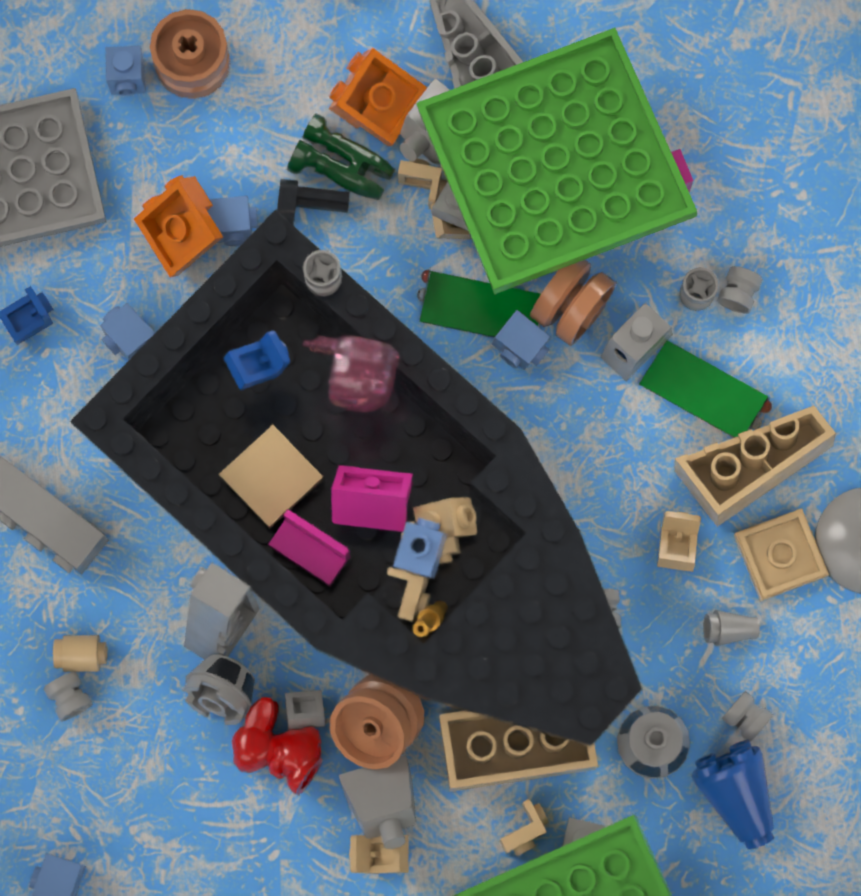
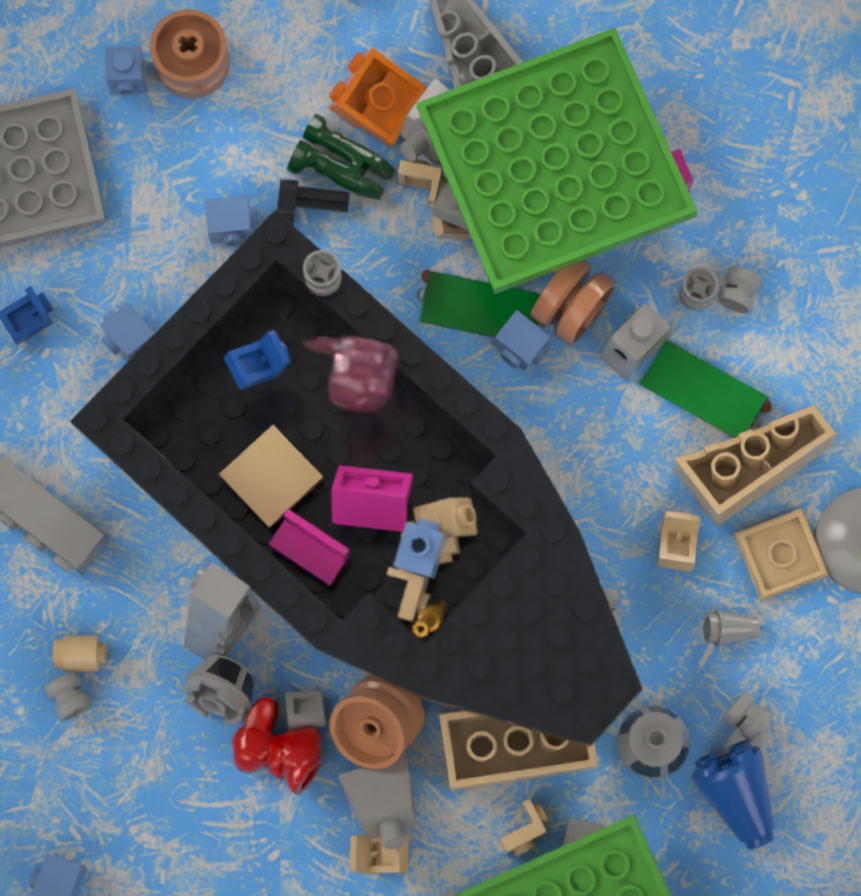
orange plate [134,175,223,278] -> none

